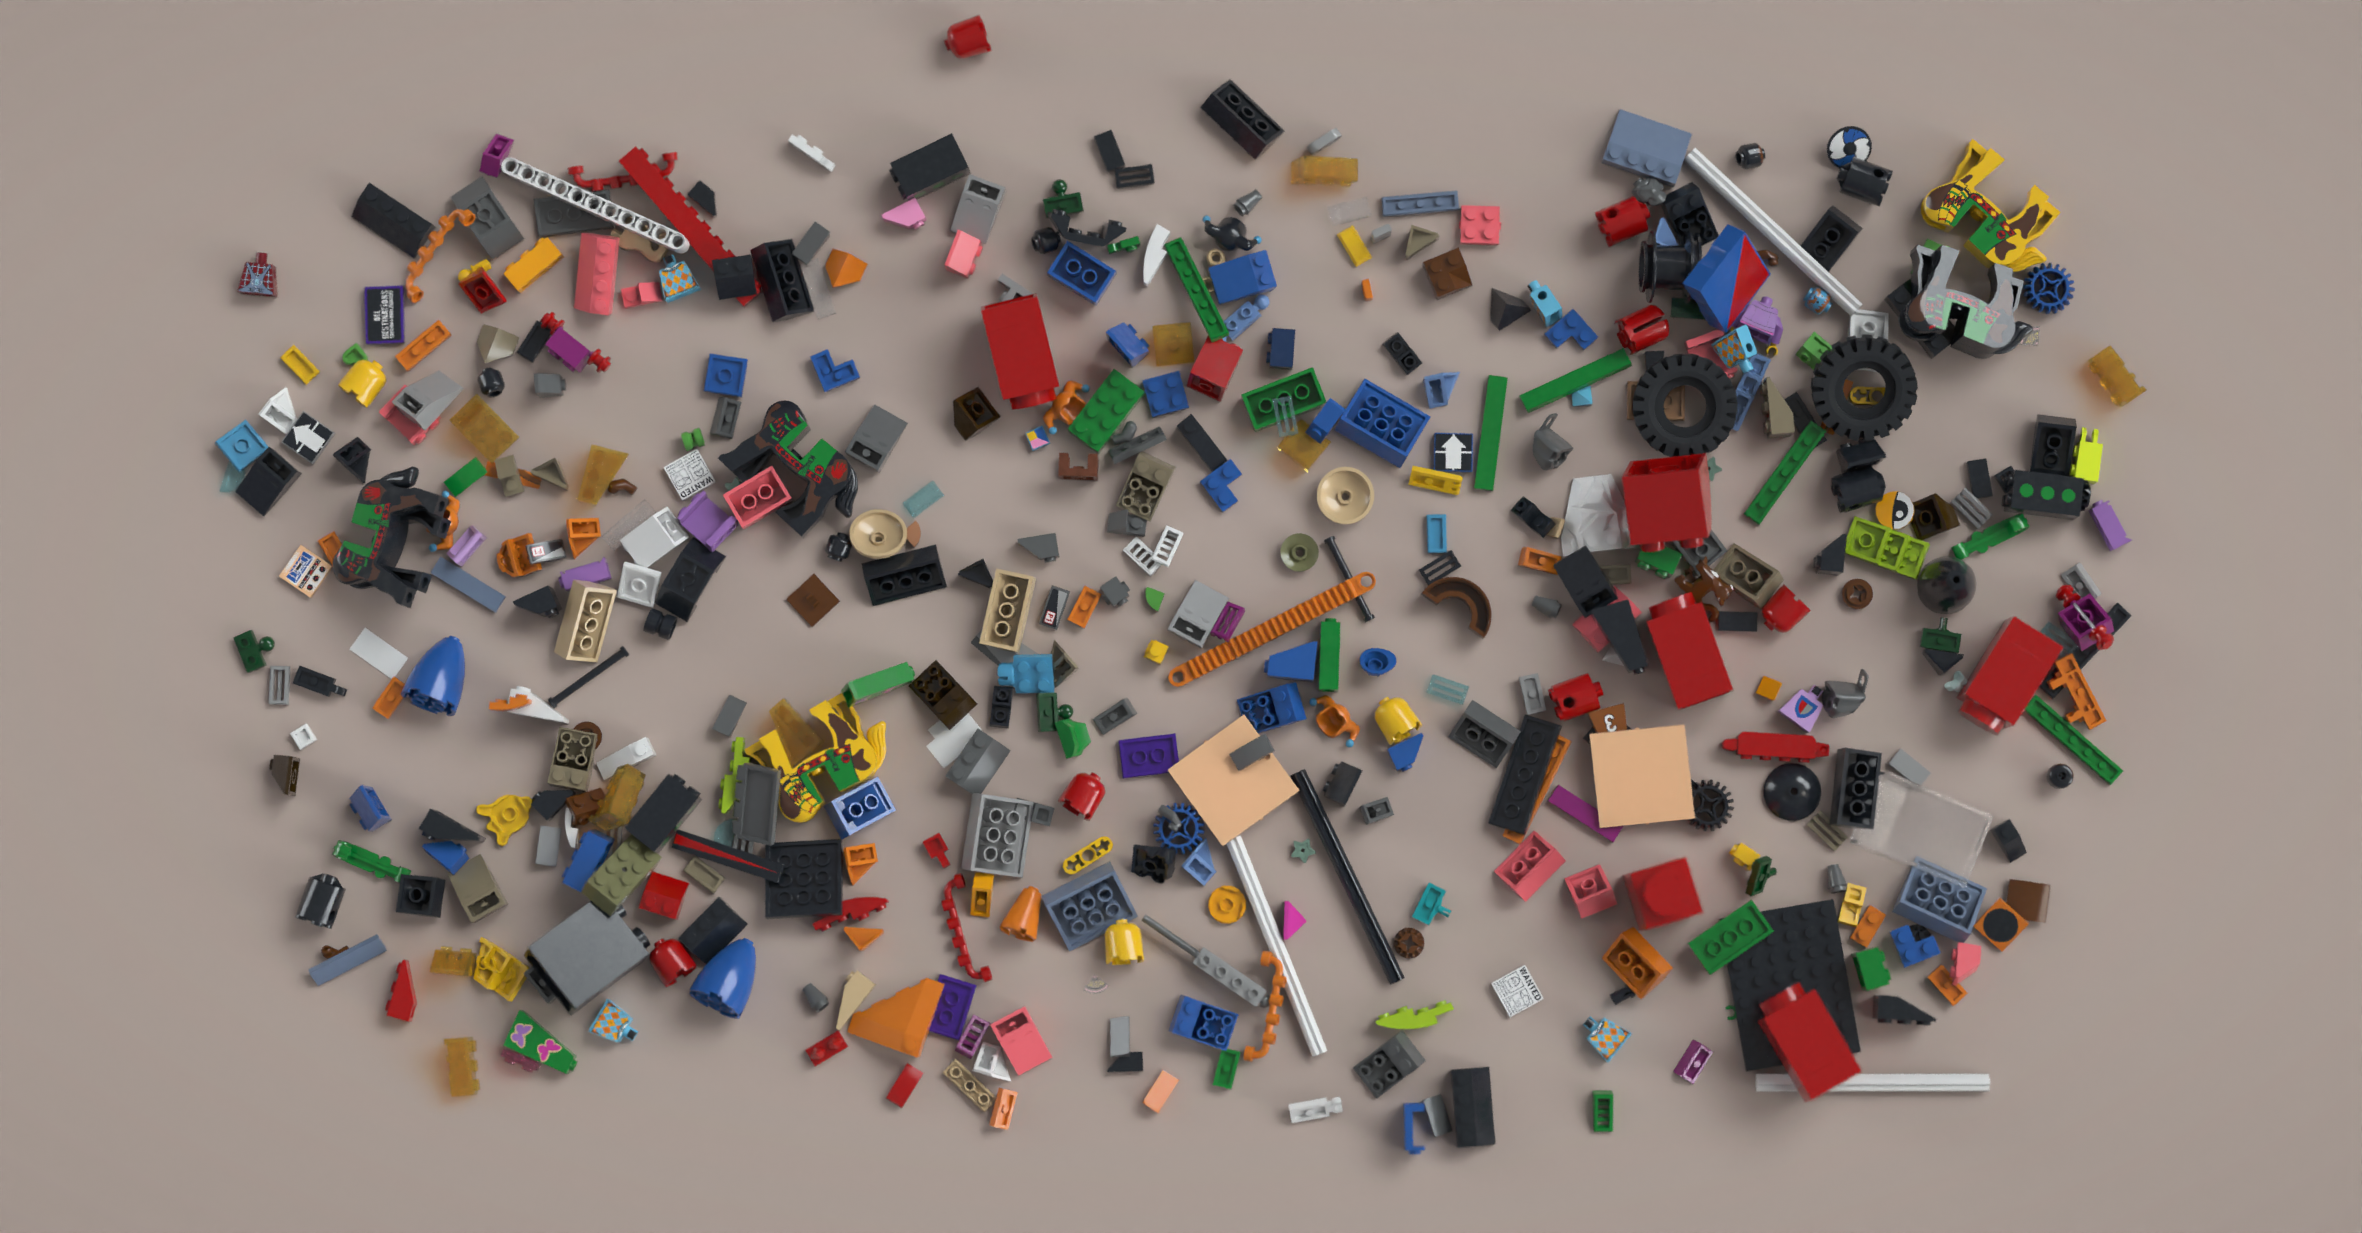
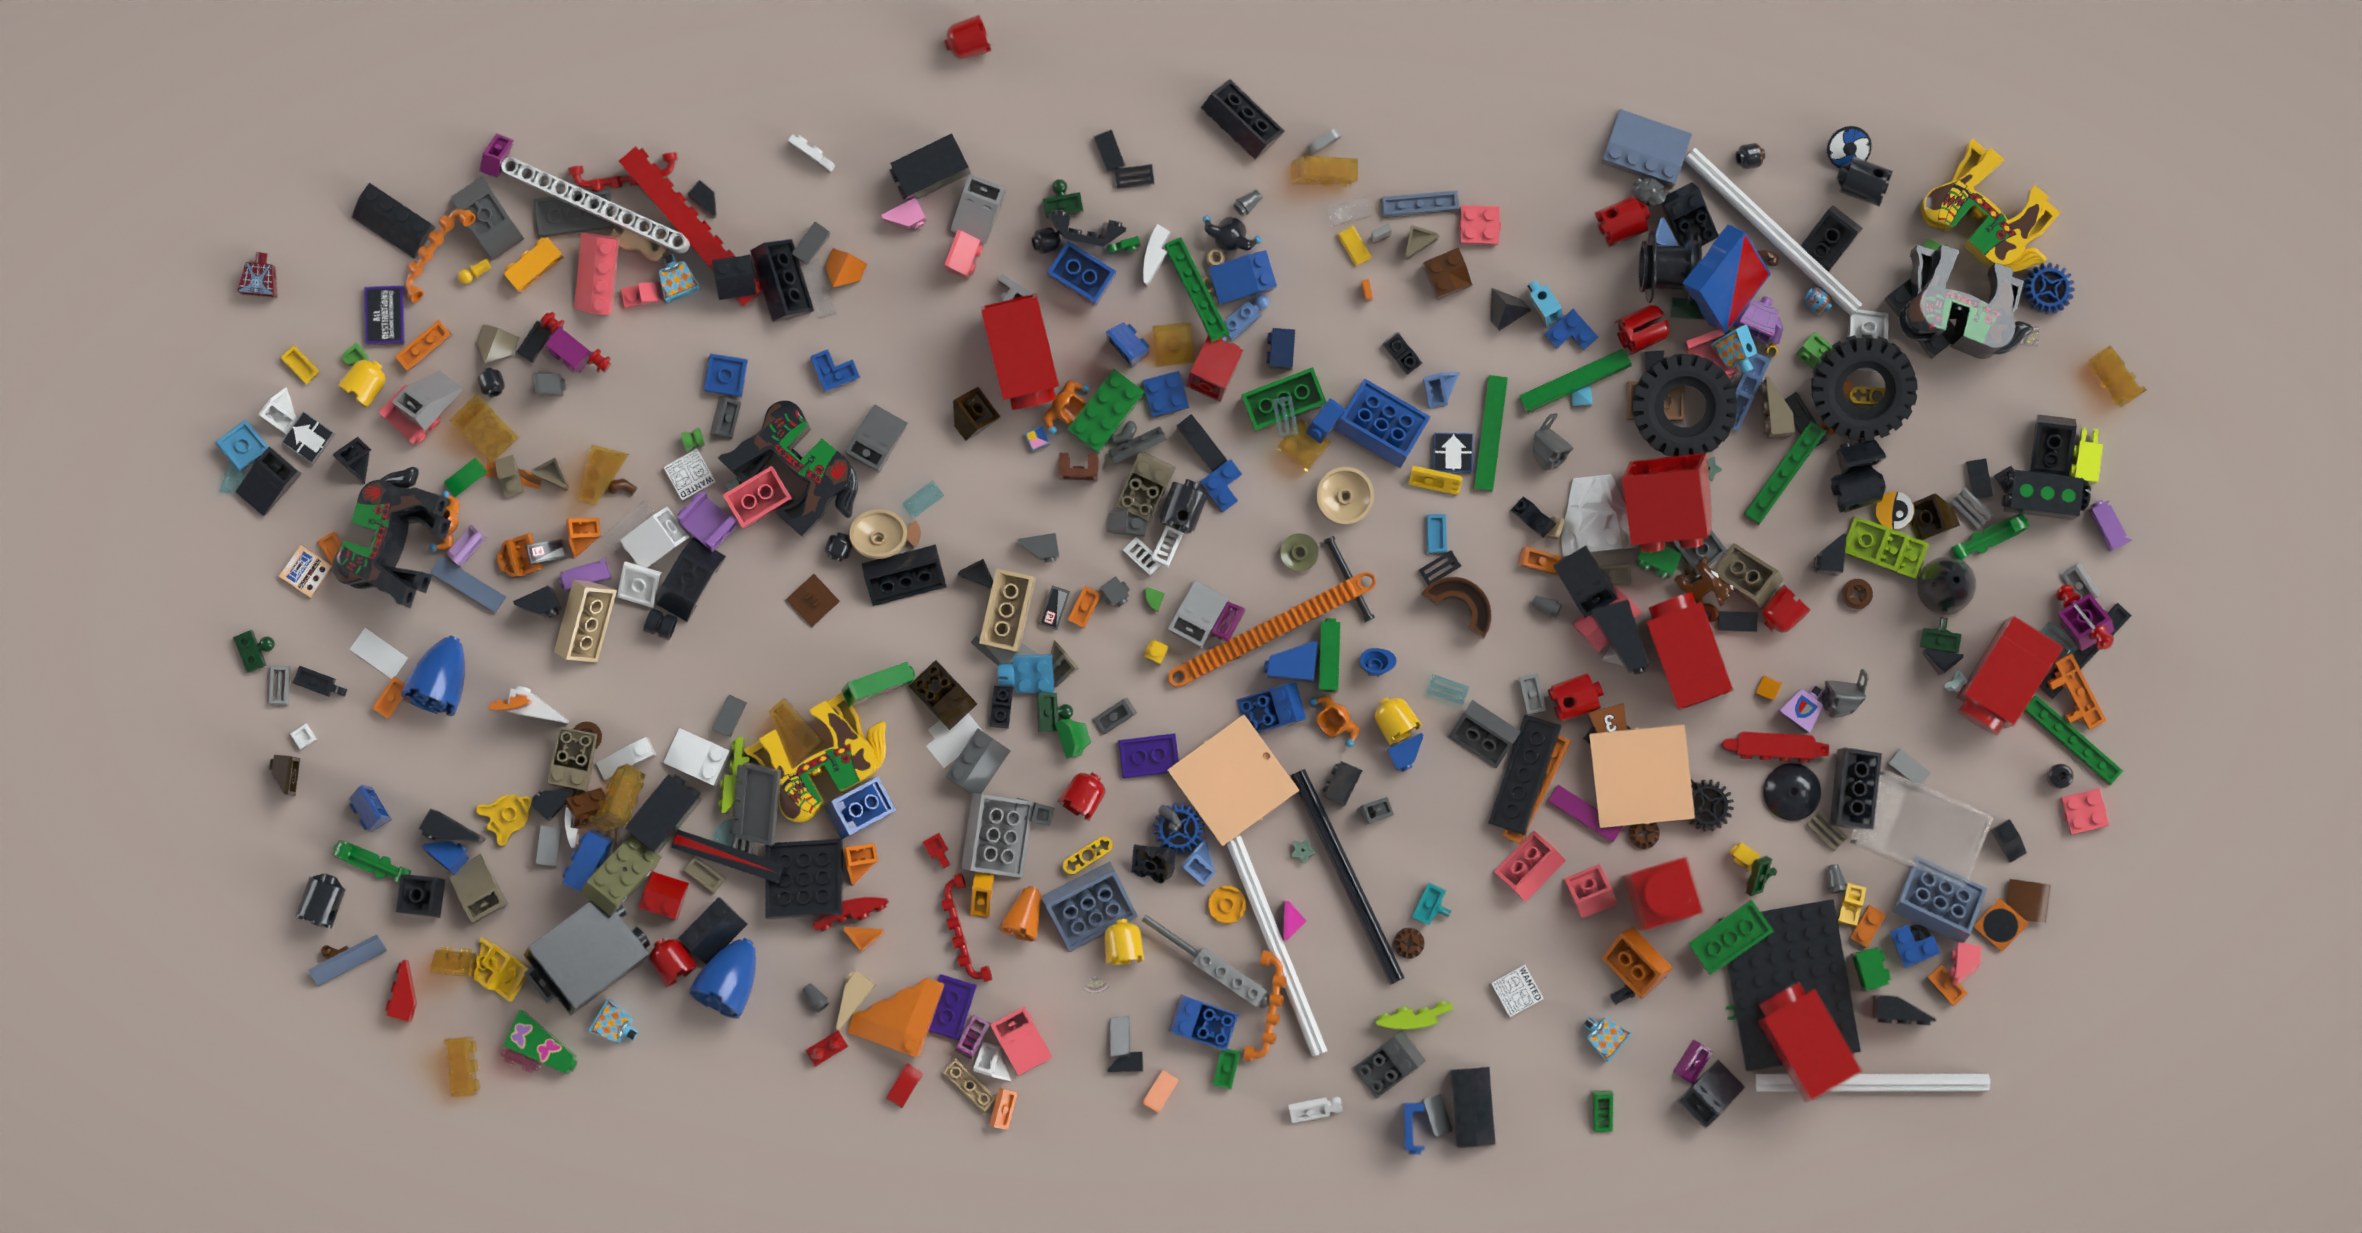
red slope [458,266,507,314] -> none
black bar [548,646,630,708] -> none
dark grey slope [1229,734,1275,771] -> none
none -> white slope [663,728,731,786]
none -> black cylinder [1159,479,1208,534]
none -> reddish brown gear [1629,822,1660,849]
none -> black slope [1677,1060,1745,1128]
none -> coral plate [2061,788,2109,835]

